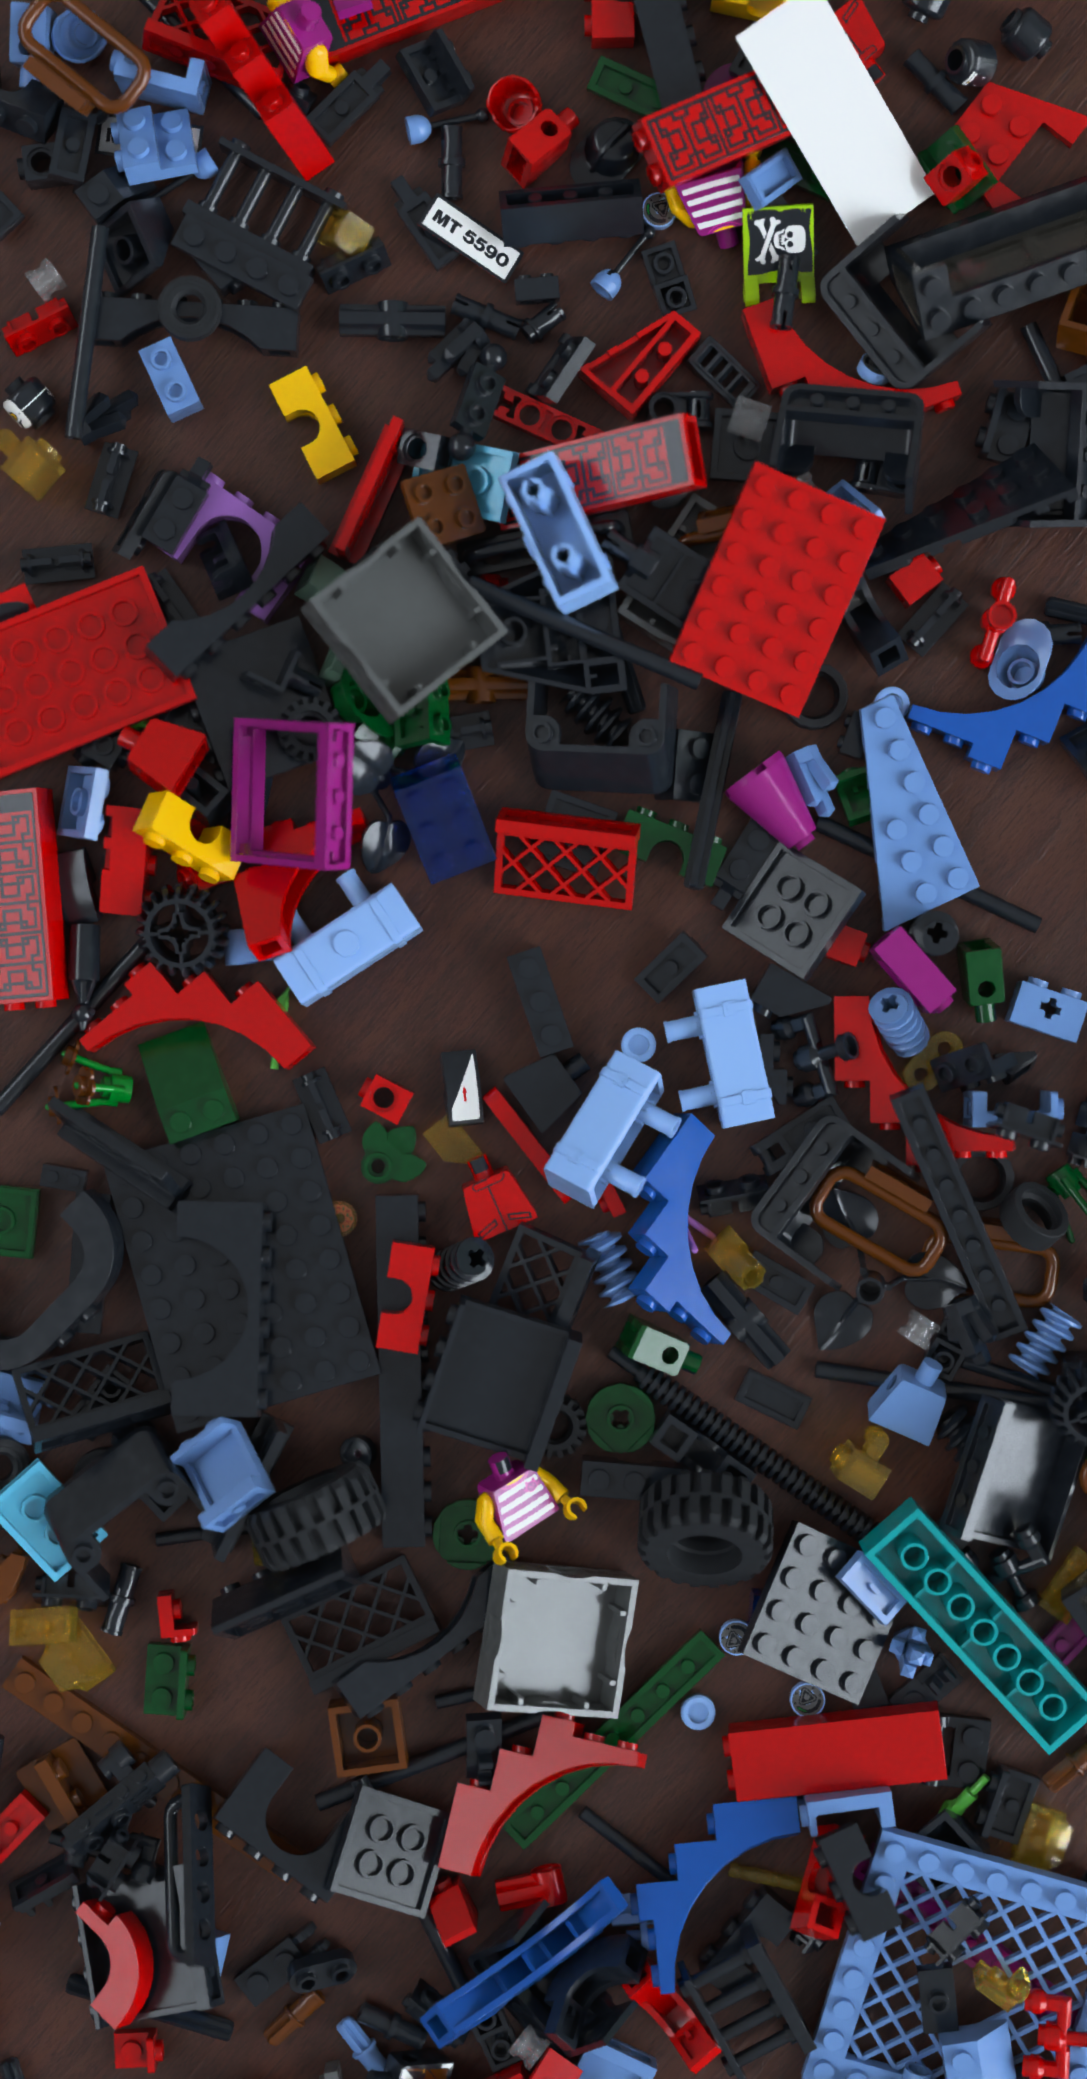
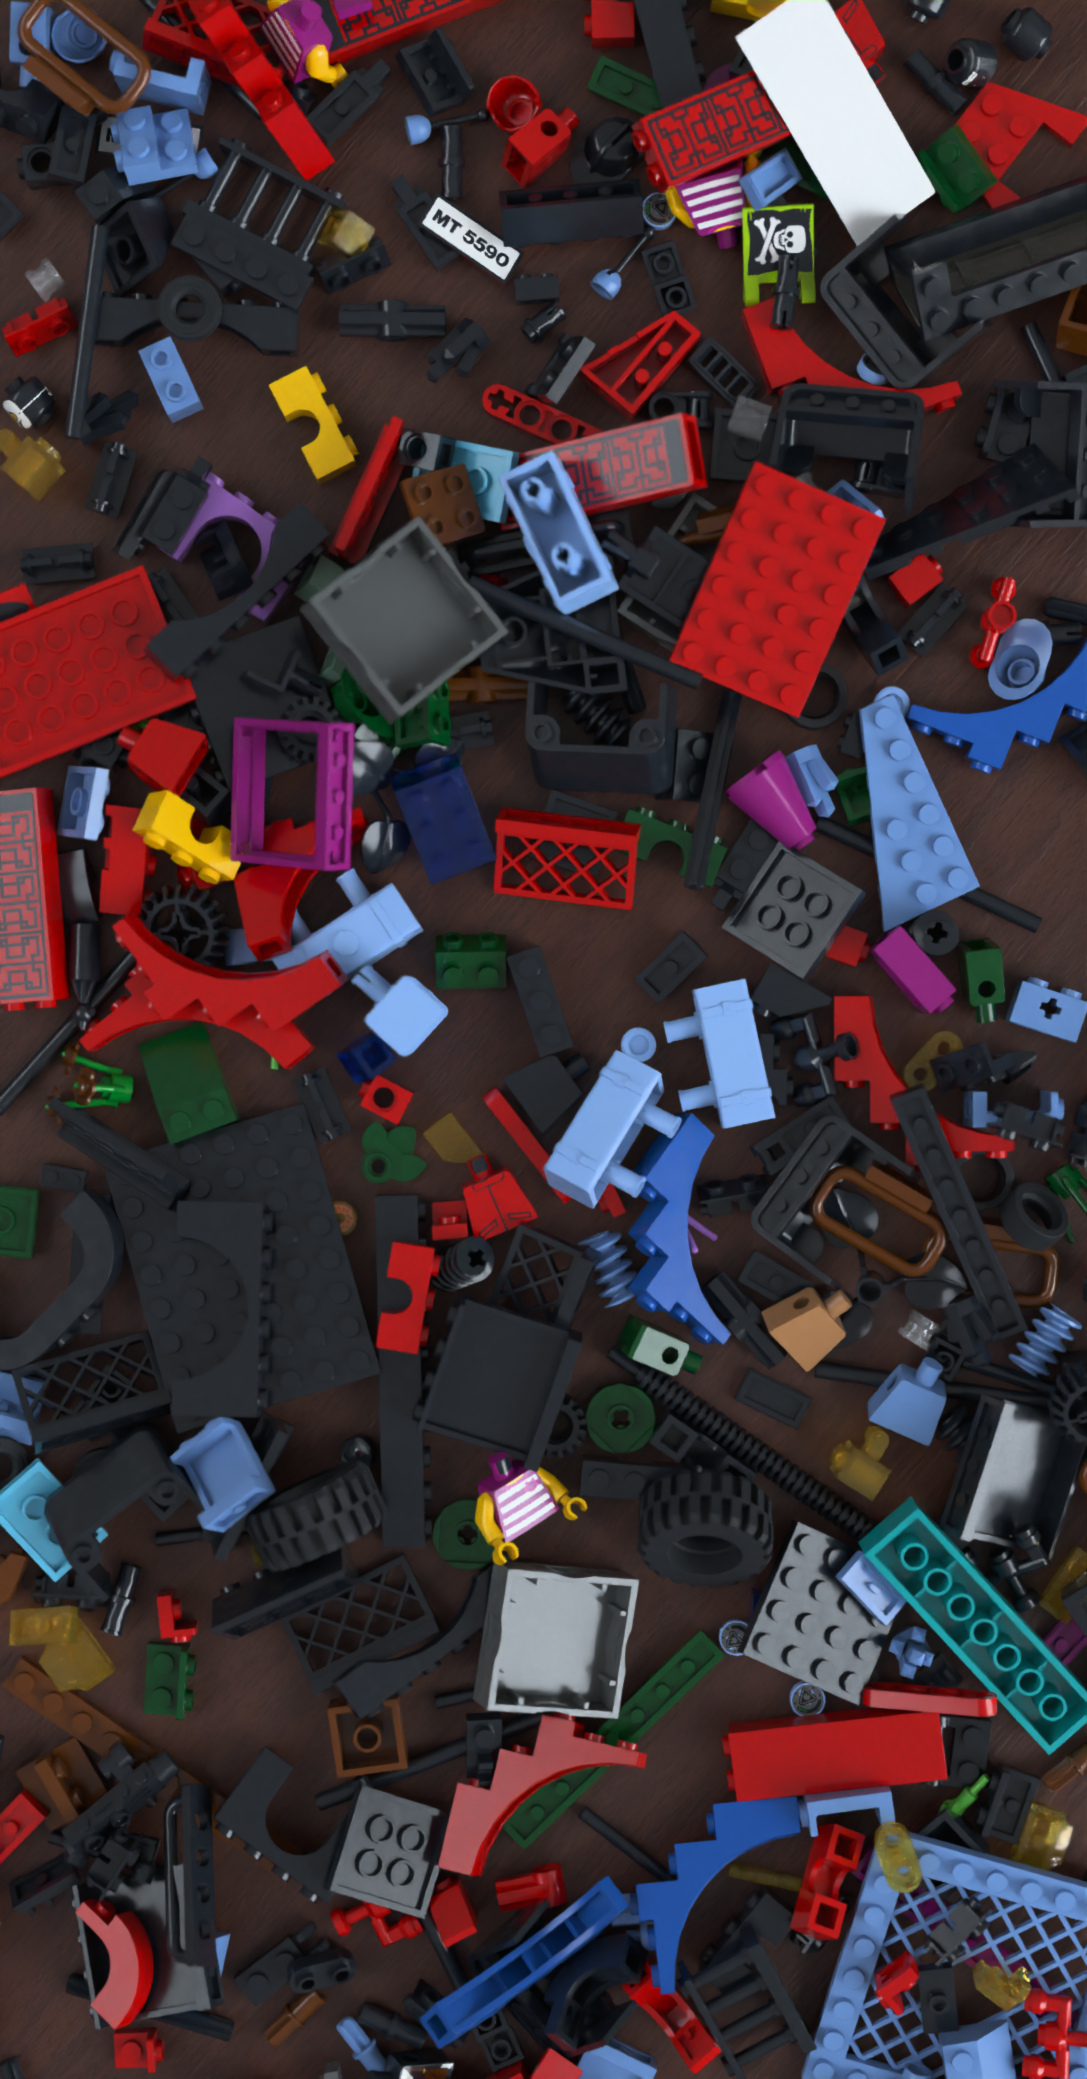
slope [439,1049,484,1128] -> none
black plate [447,343,508,461] -> none
black pin [450,293,523,341] -> none
clear wheel [508,2024,551,2071] -> none
light blue tile [680,1693,716,1730] -> none
clear yellow piece [703,1225,766,1290] -> none
black arch [813,1821,903,1942] -> none
medium blue piece [869,987,930,1058] -> none
red brick [923,145,989,207] -> none
none -> red arch [112,912,348,1033]
none -> red piece [330,1900,425,1948]
none -> clear blue brick [336,1032,397,1083]
none -> light blue piece [351,965,448,1056]
none -> red bracket [431,1200,469,1240]
none -> dark green bracket [435,932,506,989]
none -> medium nougat torso [761,1287,852,1372]
none -> red beam [862,1682,997,1717]
none -> clear yellow plate [874,1822,922,1893]
none -> red bracket [874,1950,919,2016]

